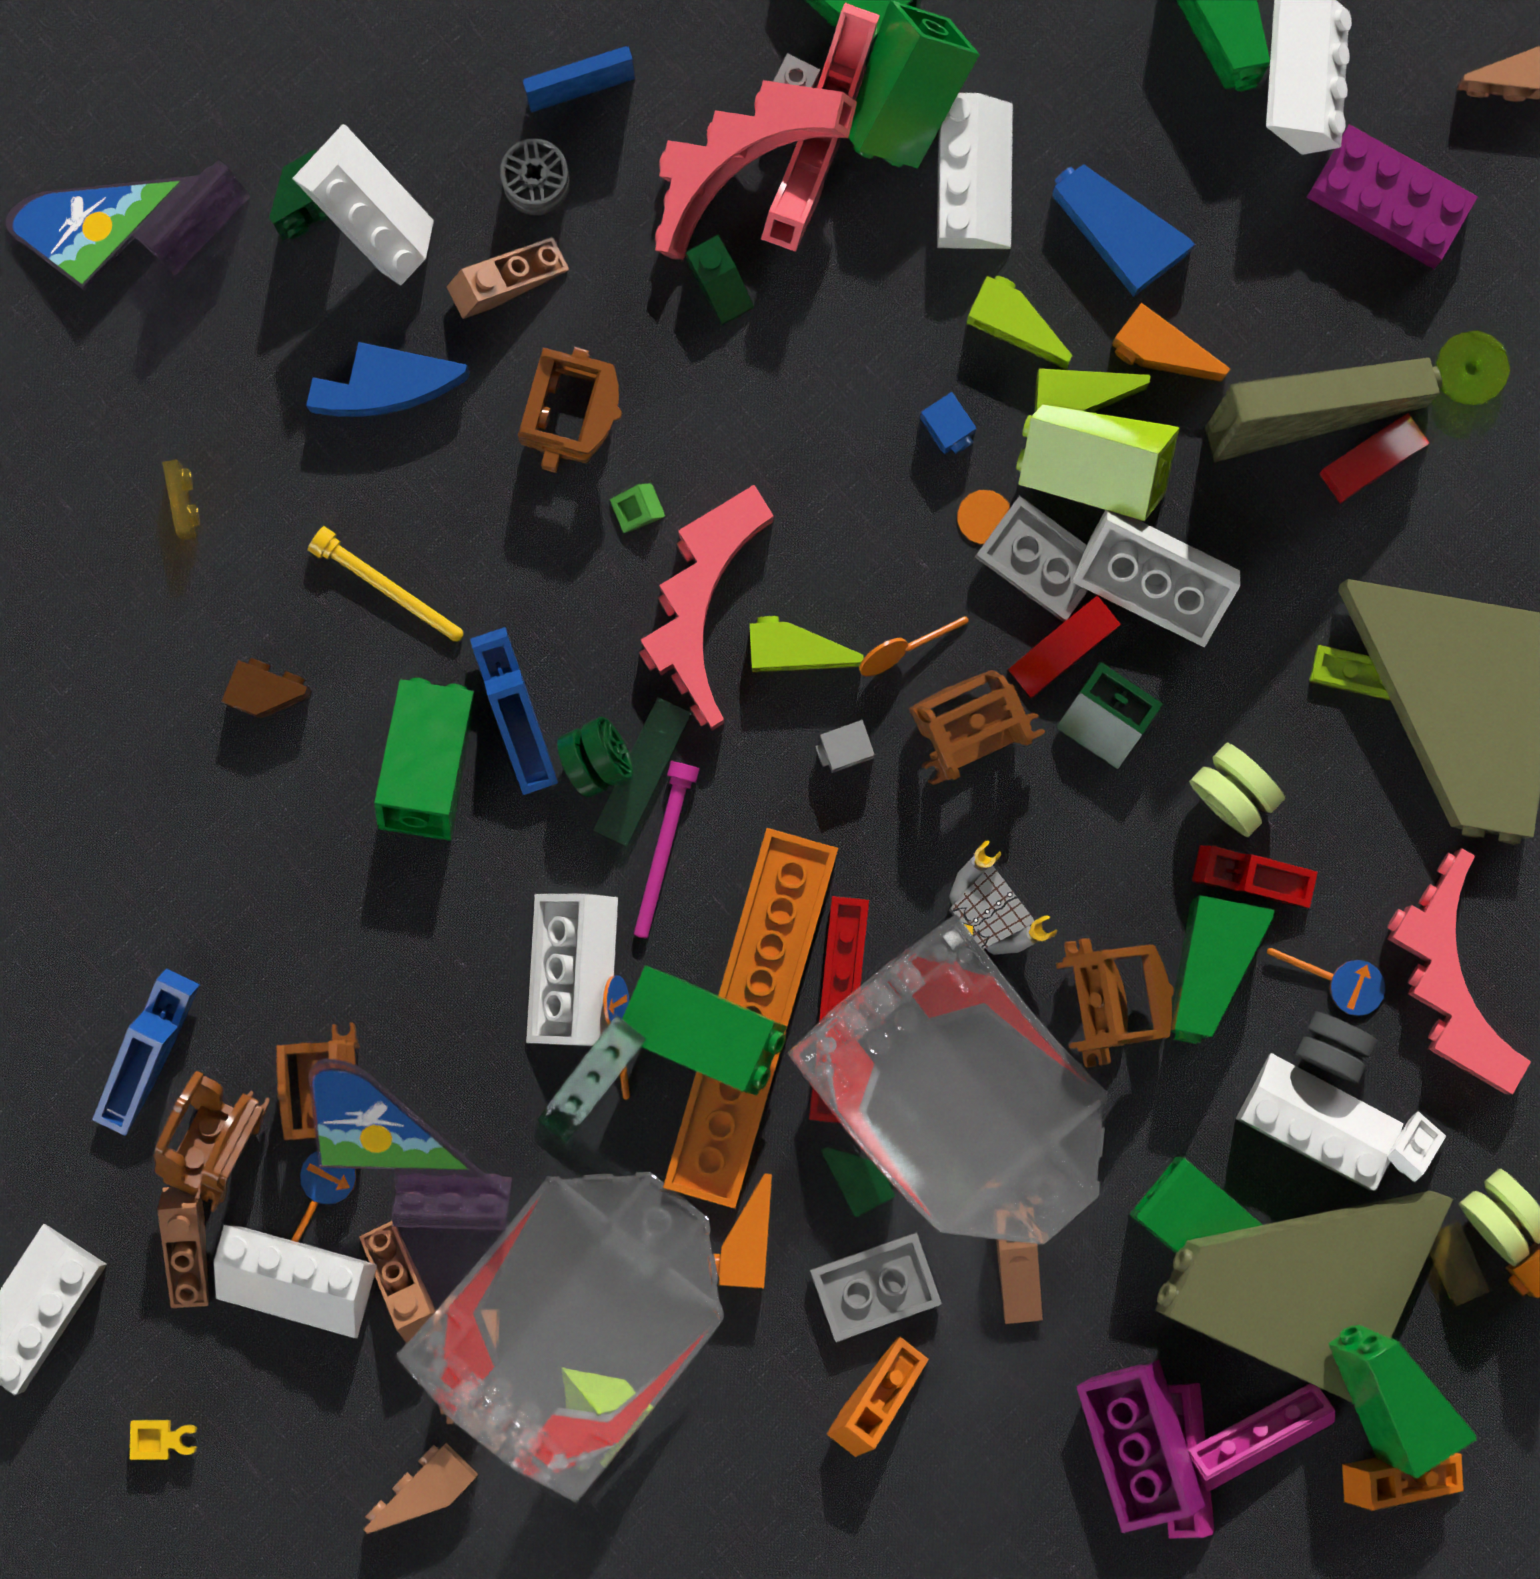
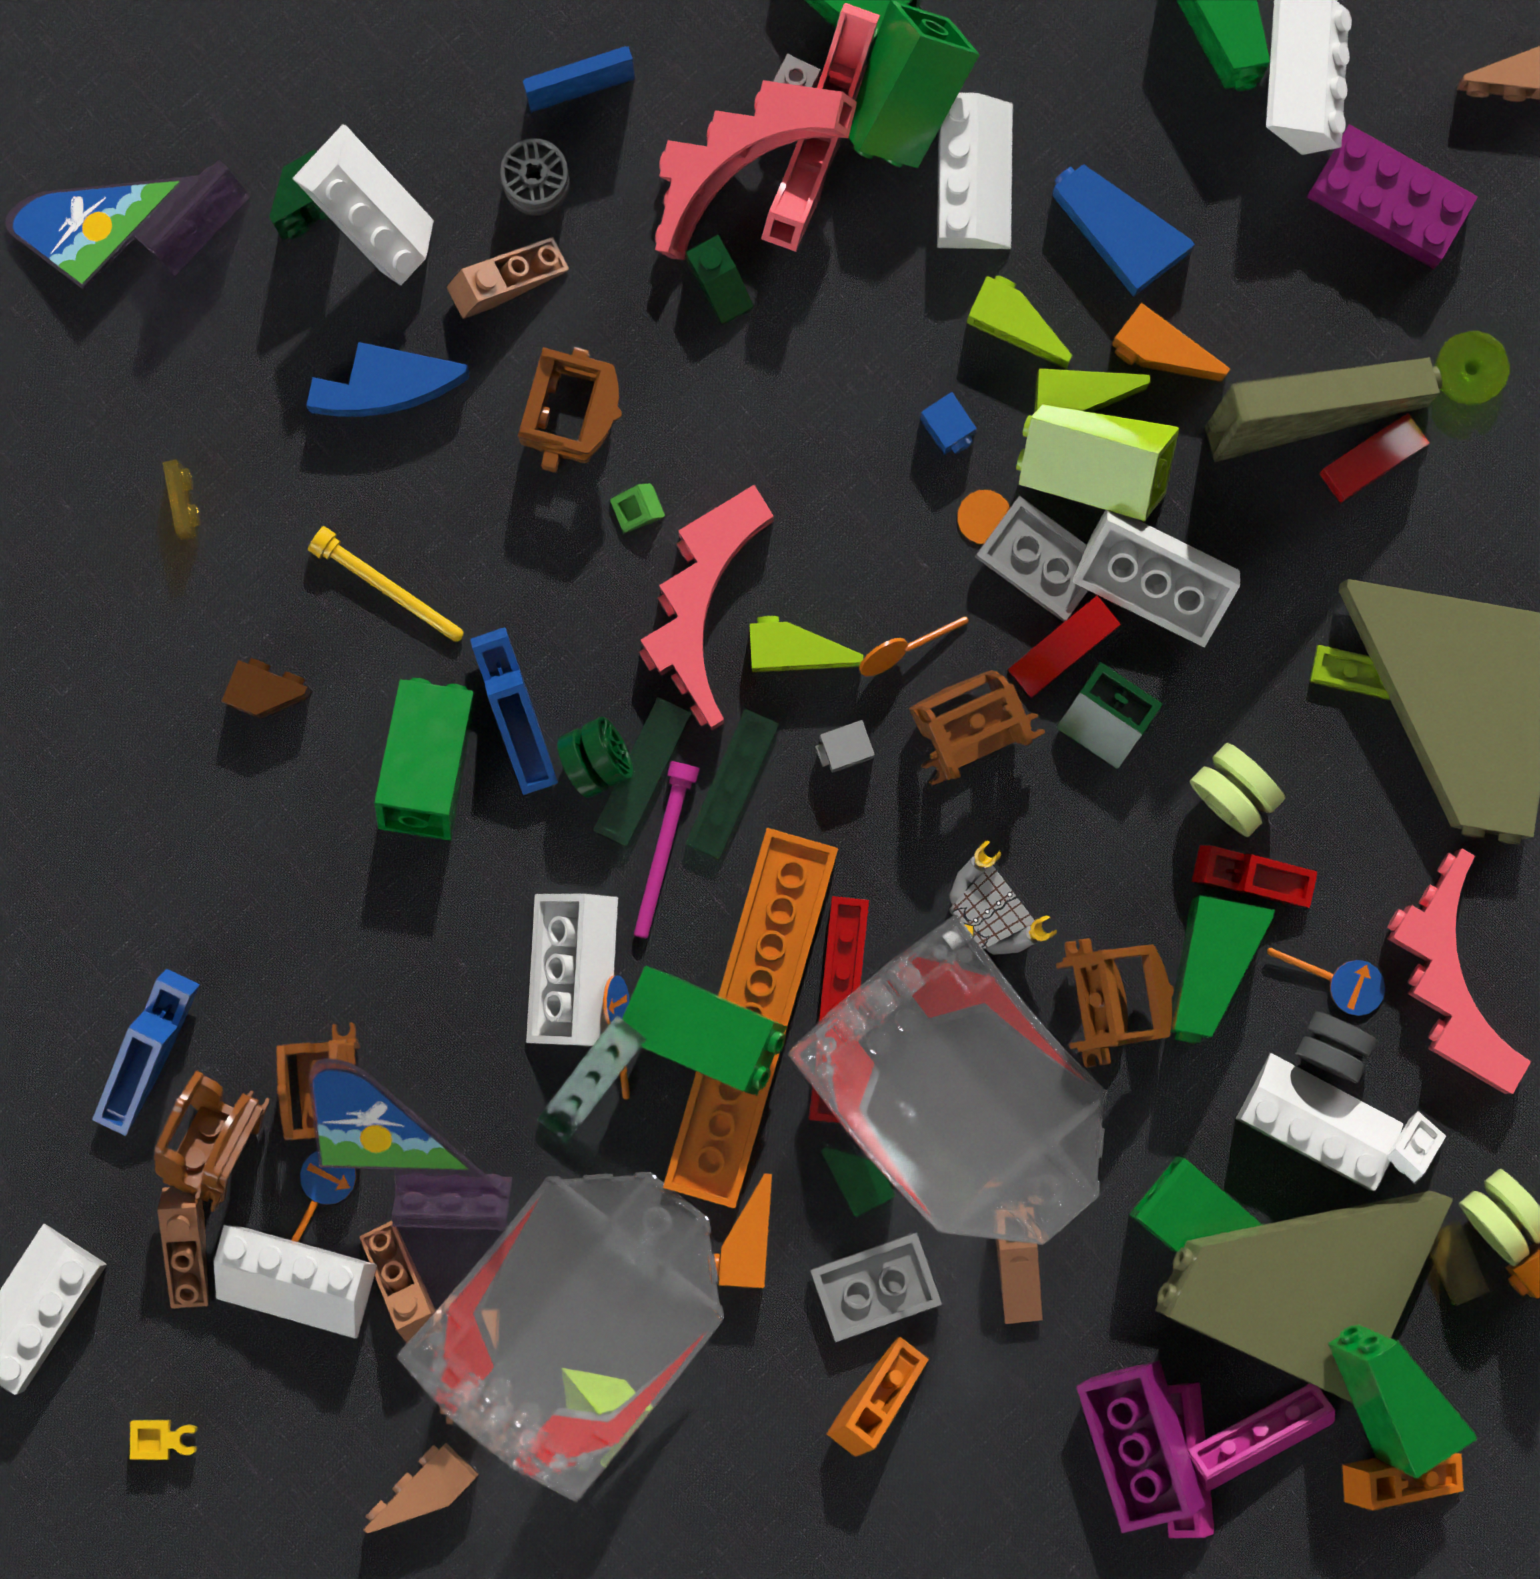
none -> clear green tile [685,709,779,860]

